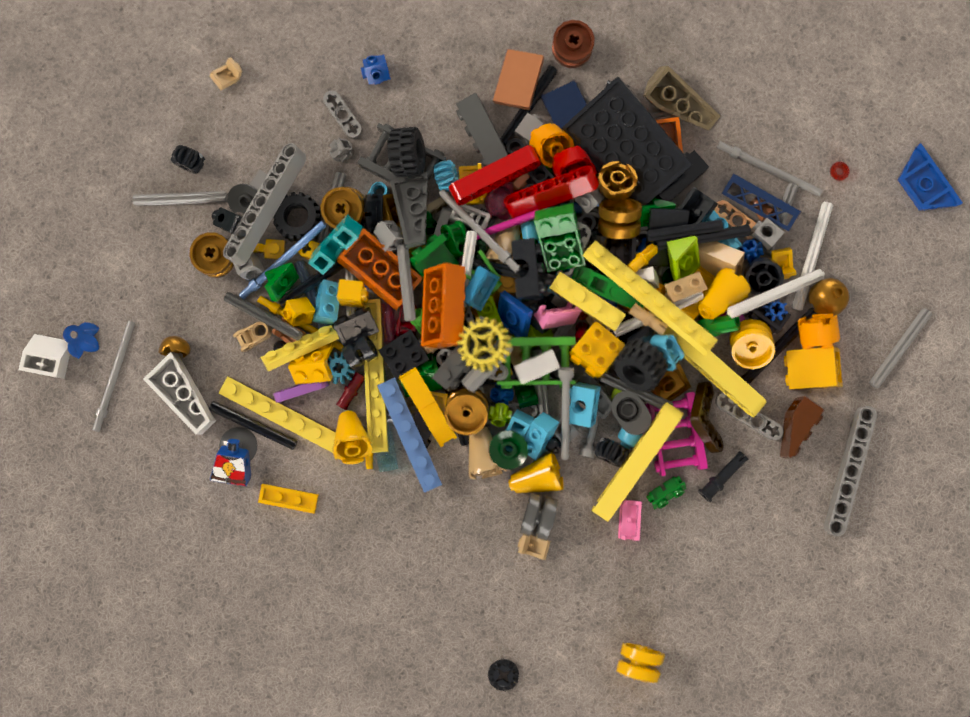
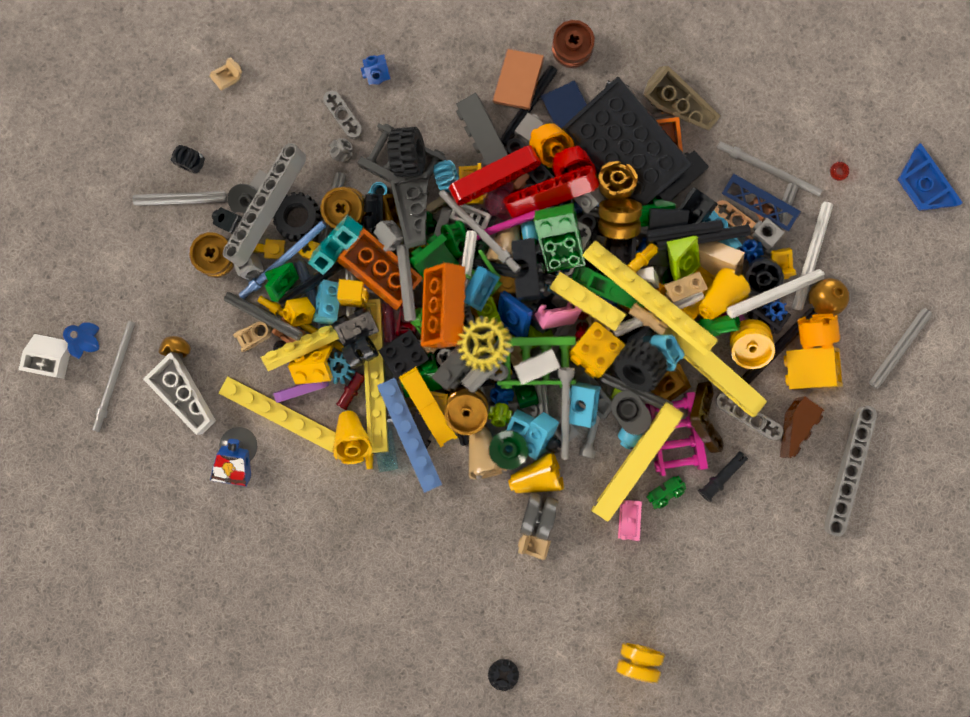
black axle [209,401,298,450] -> none
yellow tile [258,483,319,514] -> none
black gear [594,438,628,467] -> none

